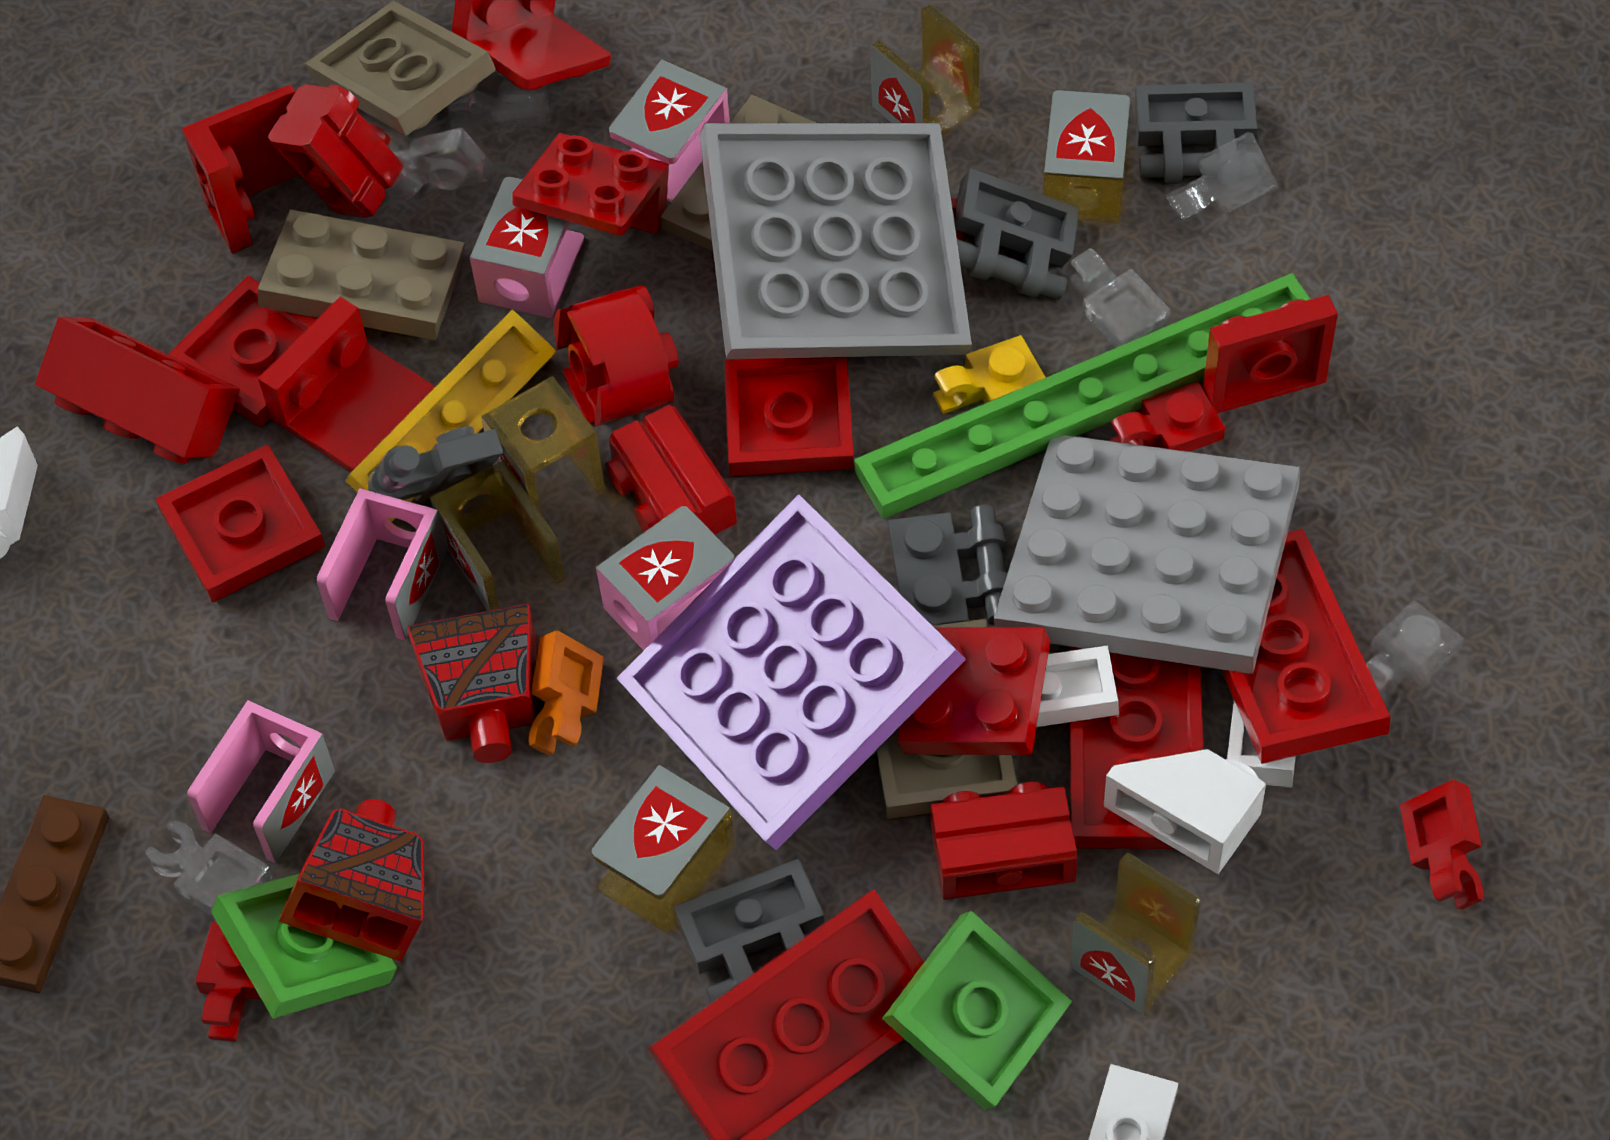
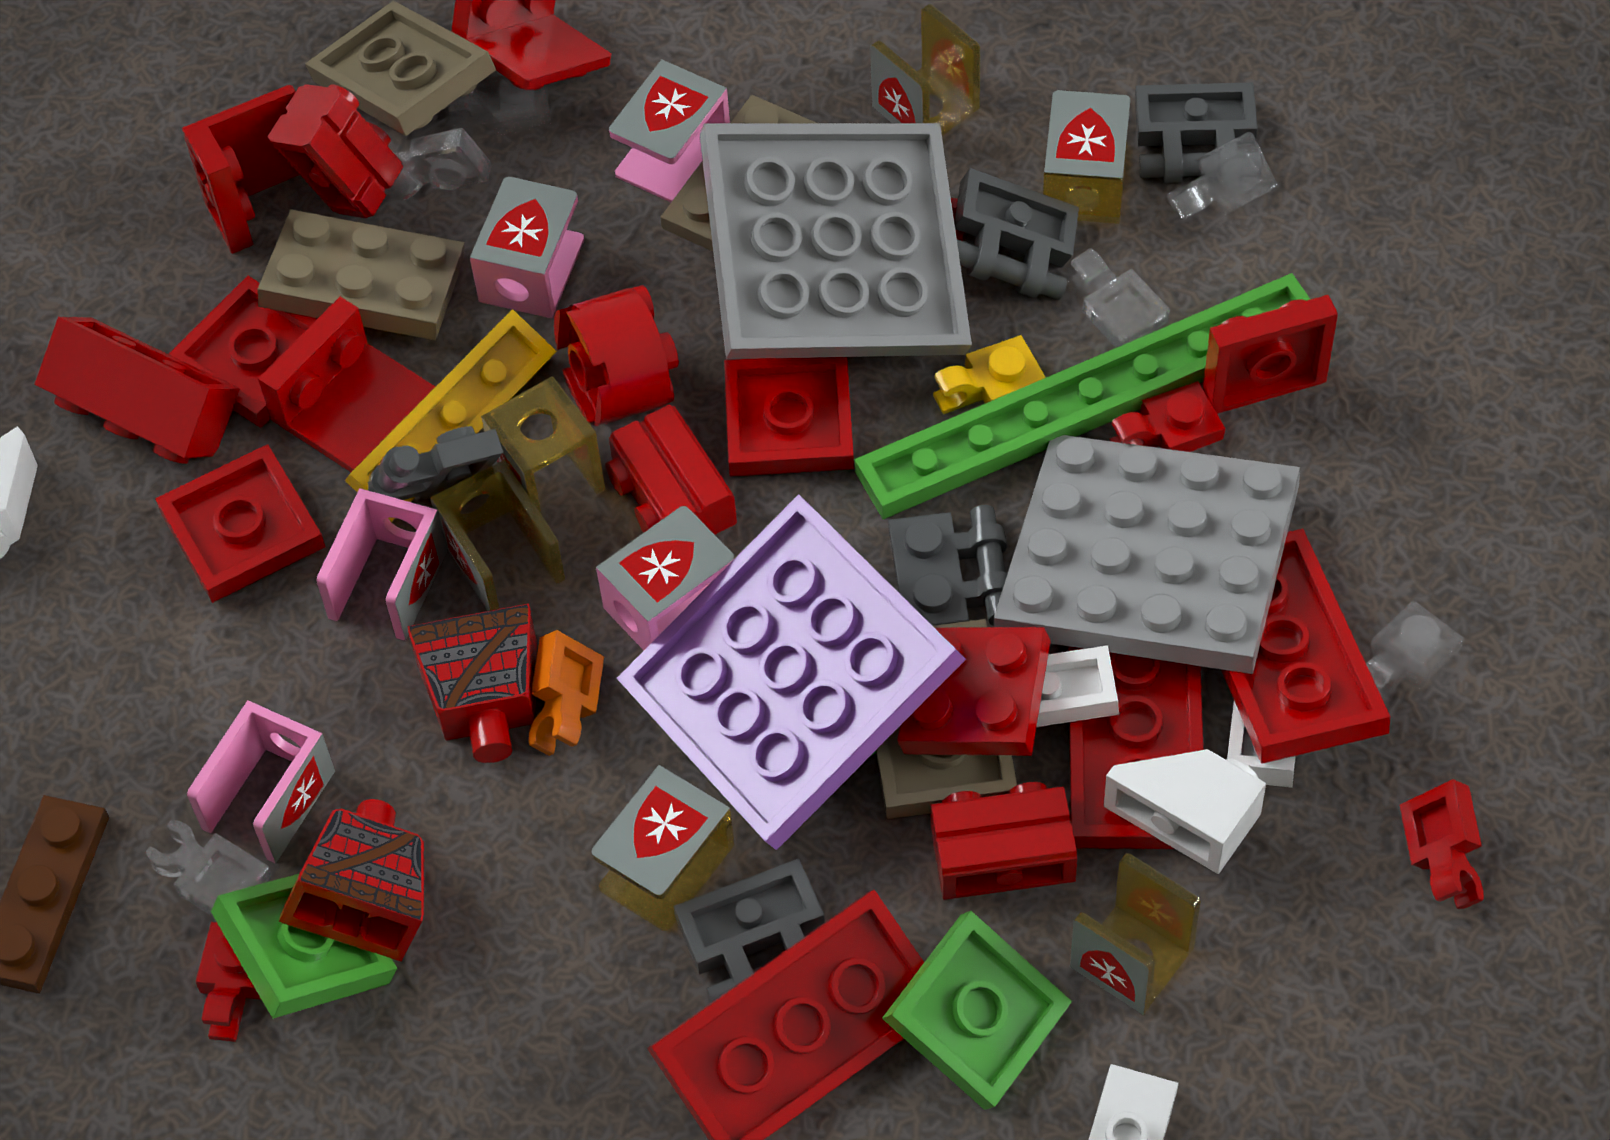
red bracket [512,133,669,235] -> none

